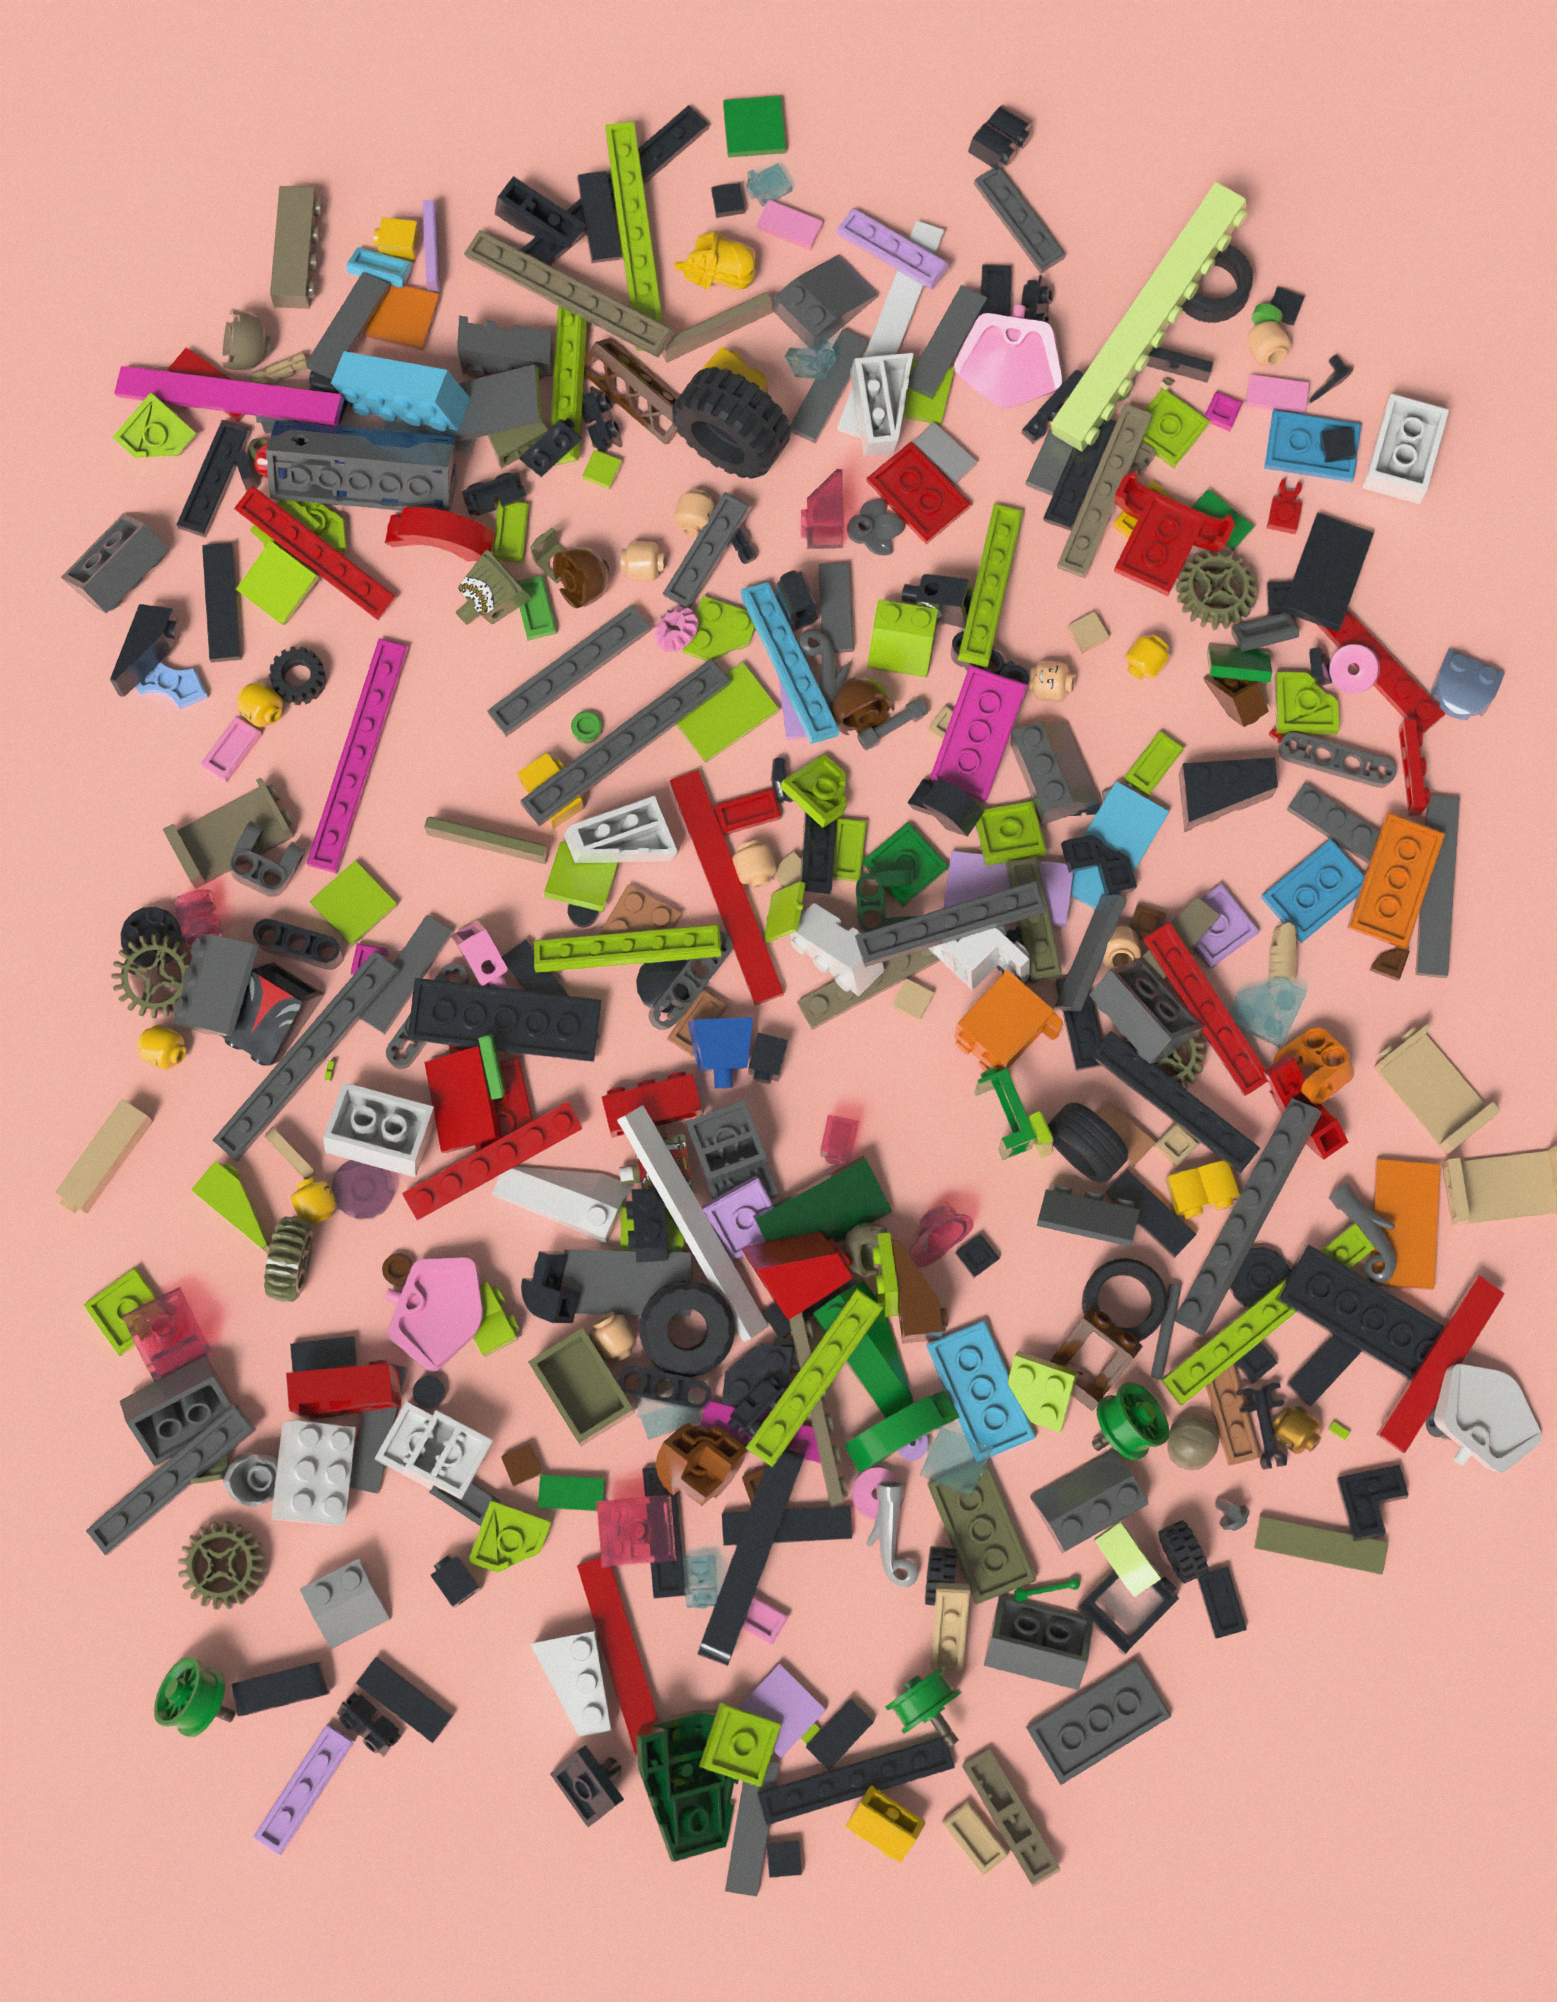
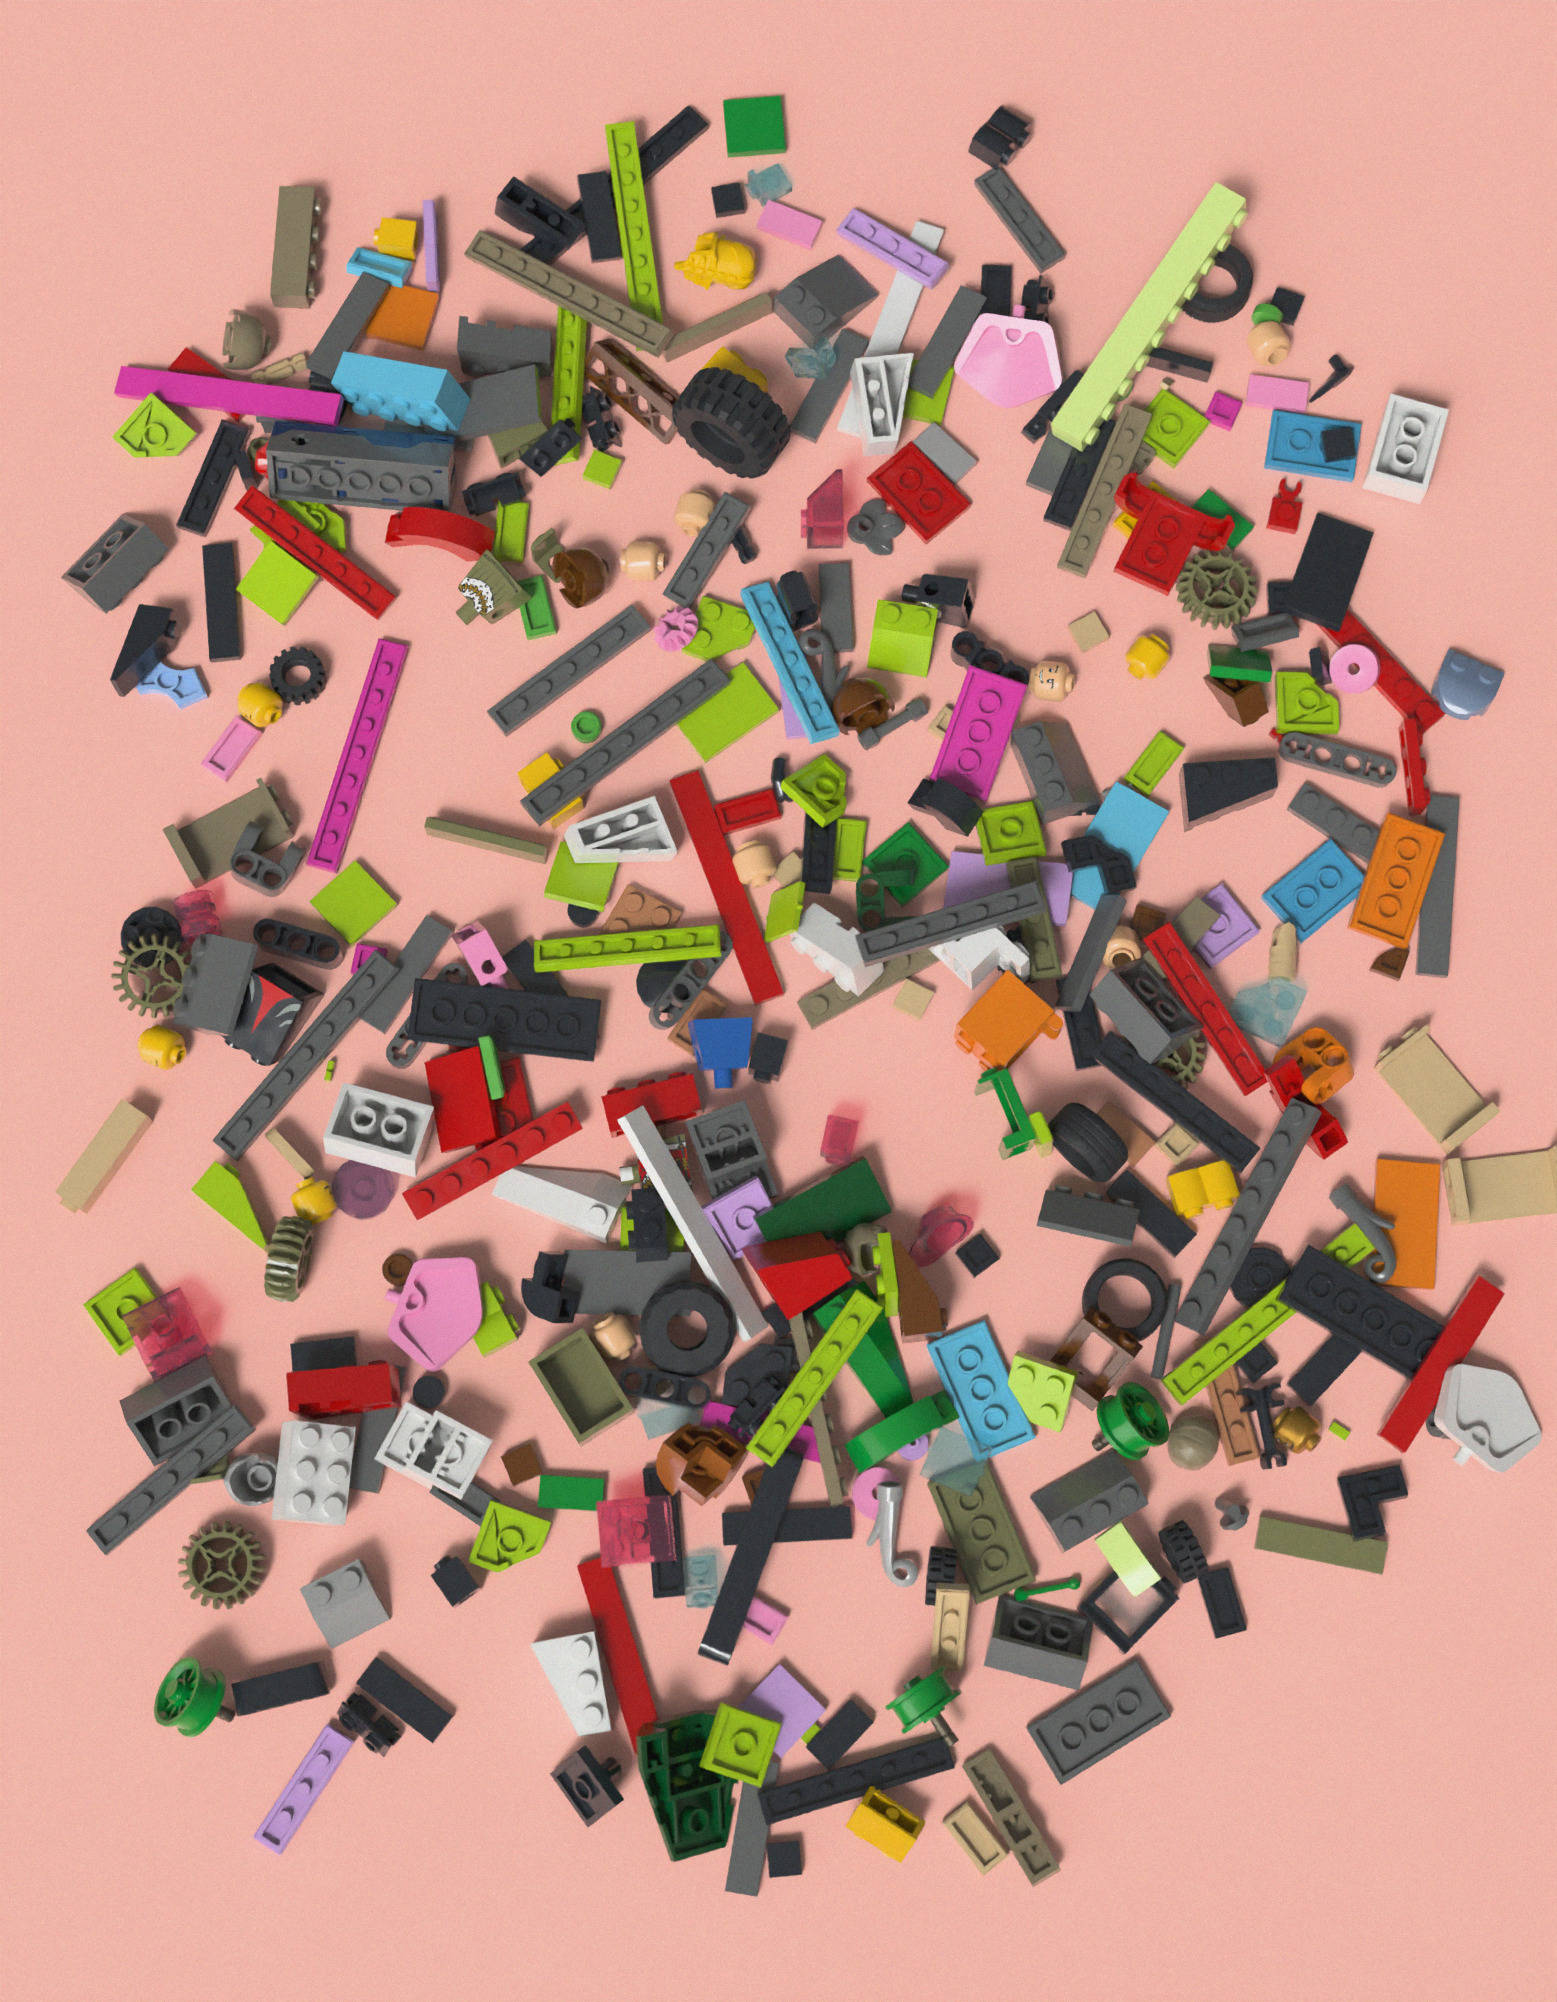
lime tile [958,503,1023,667] -> none

